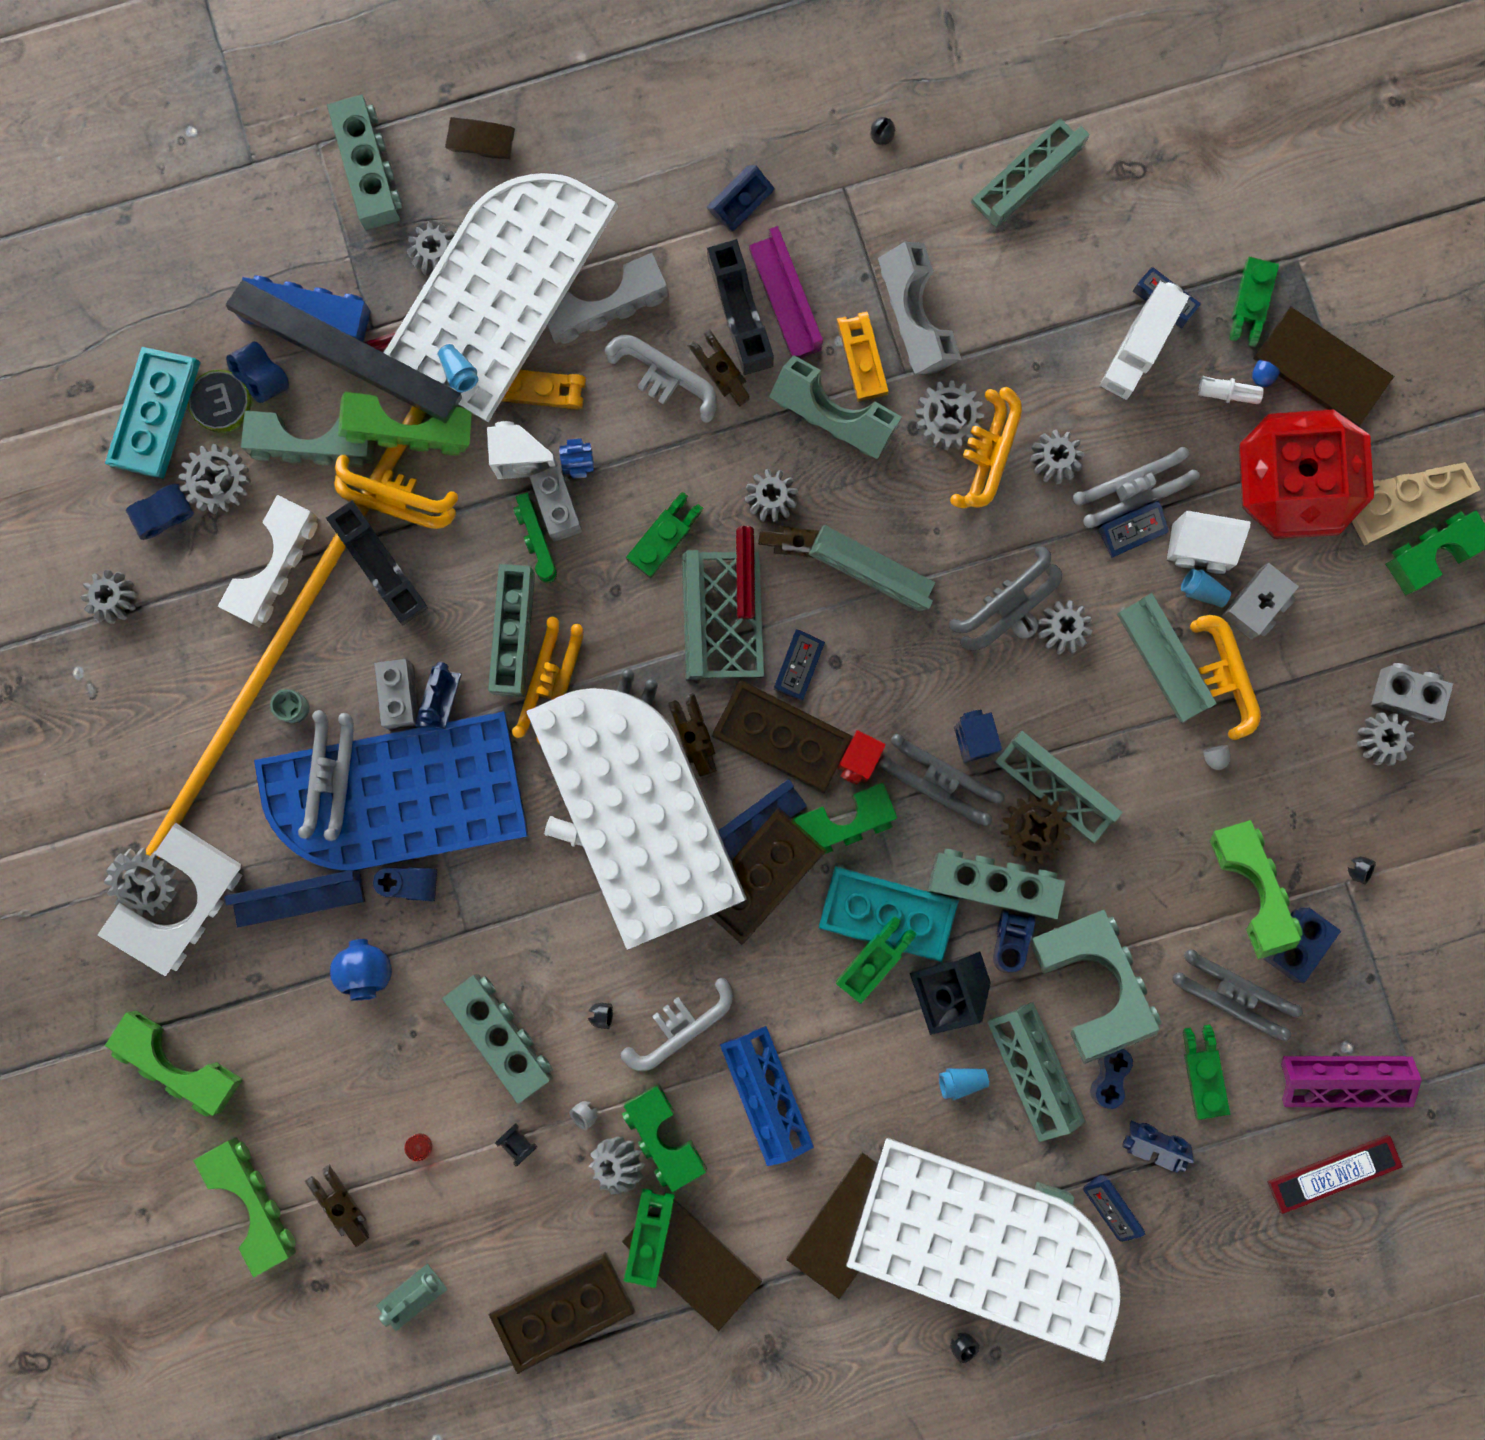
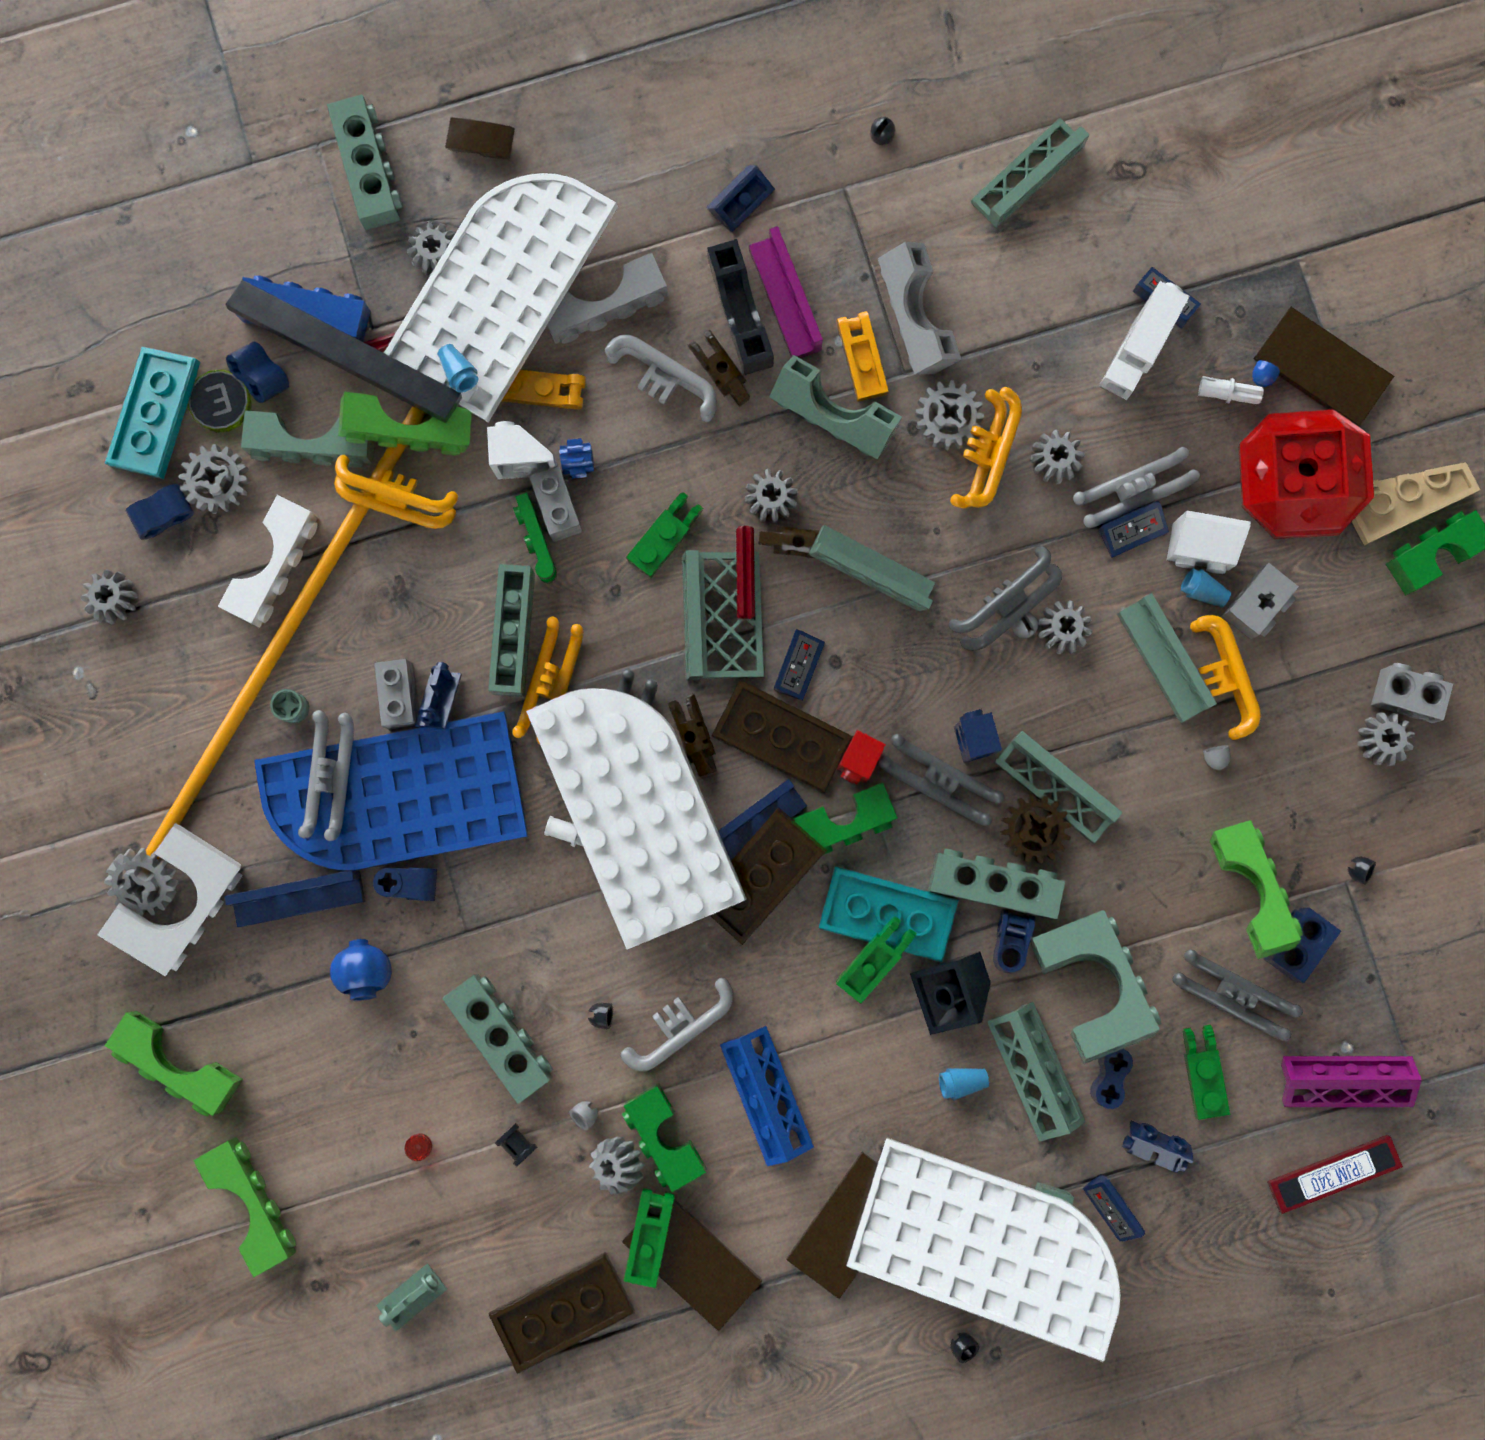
dark brown hinge [305,1164,369,1247] -> none
black arch [326,500,428,626] -> none
green hinge [1229,257,1279,347] -> none

